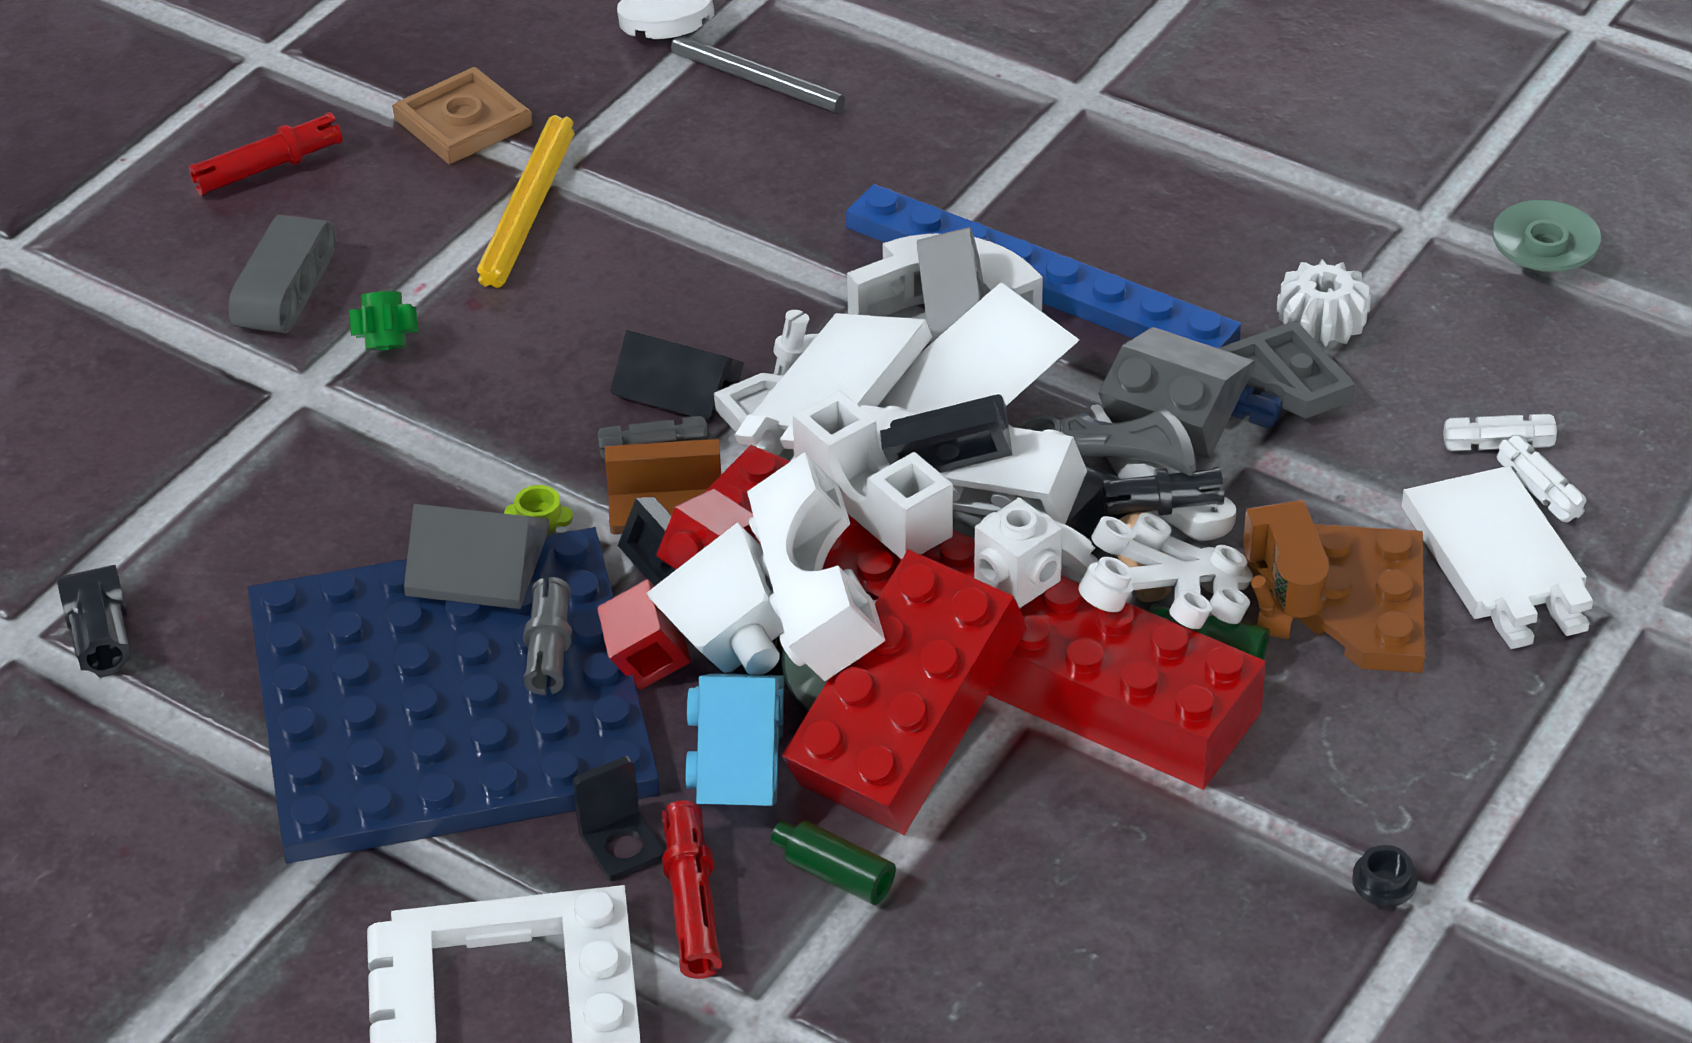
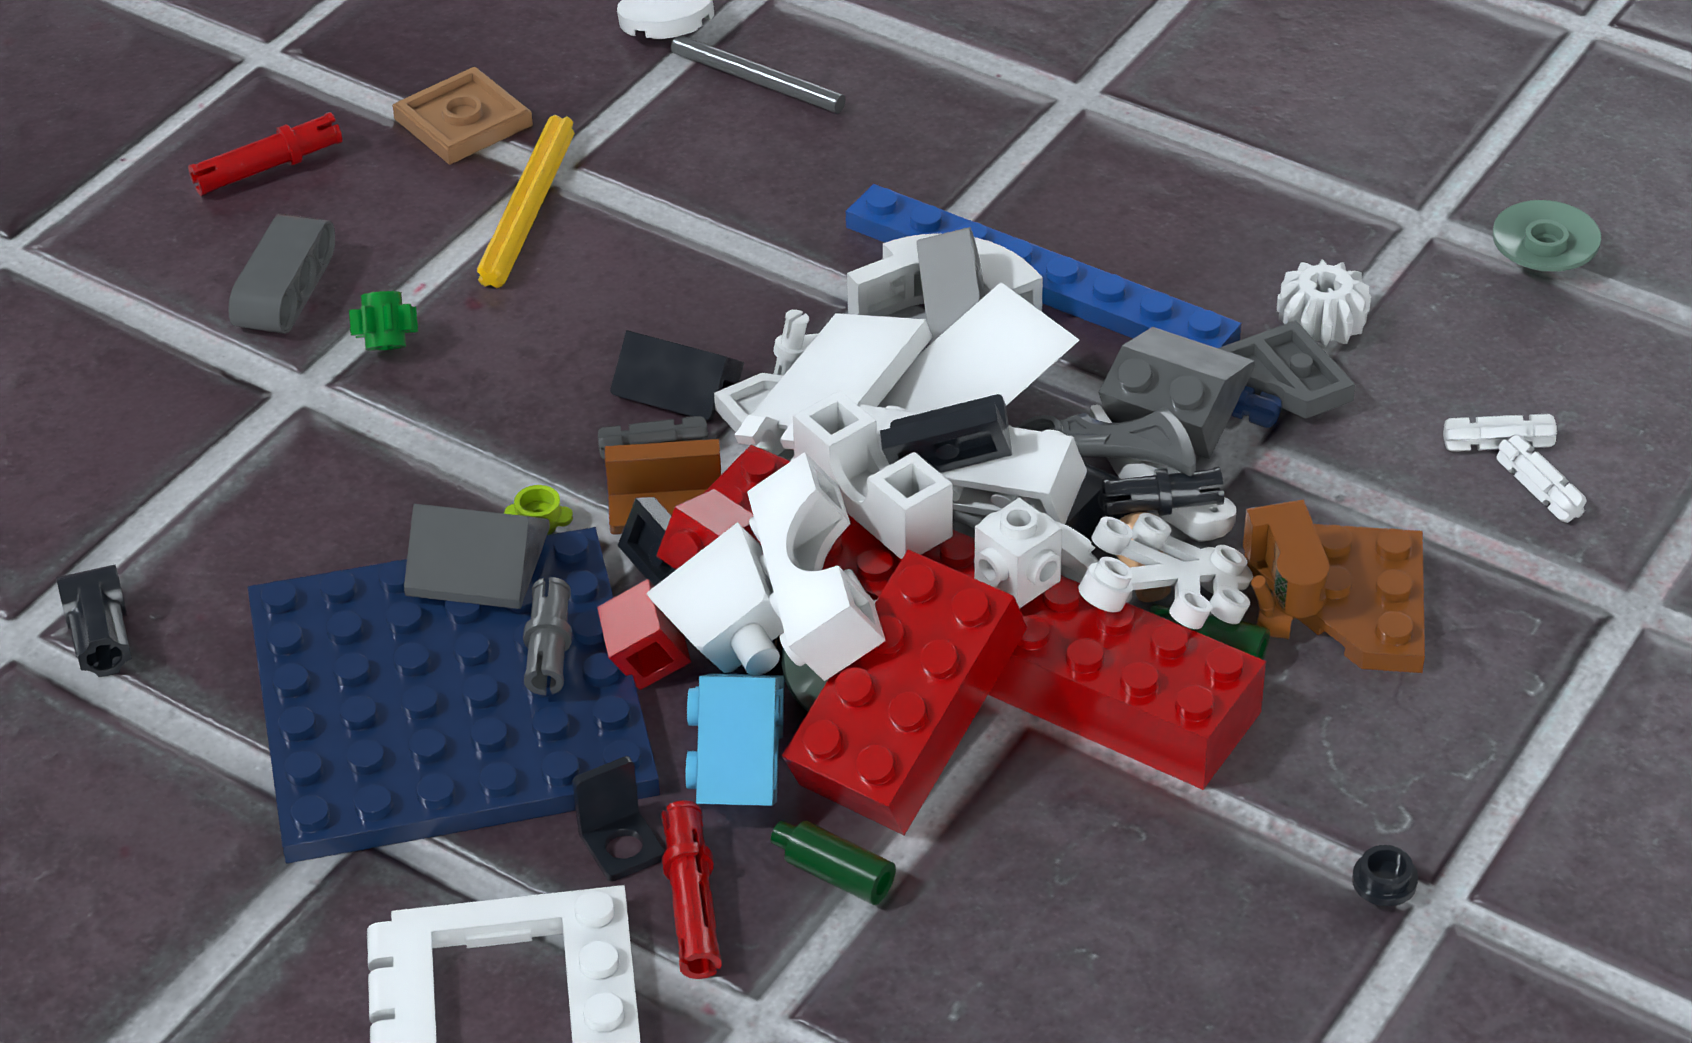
white tile [1402,466,1593,649] -> none

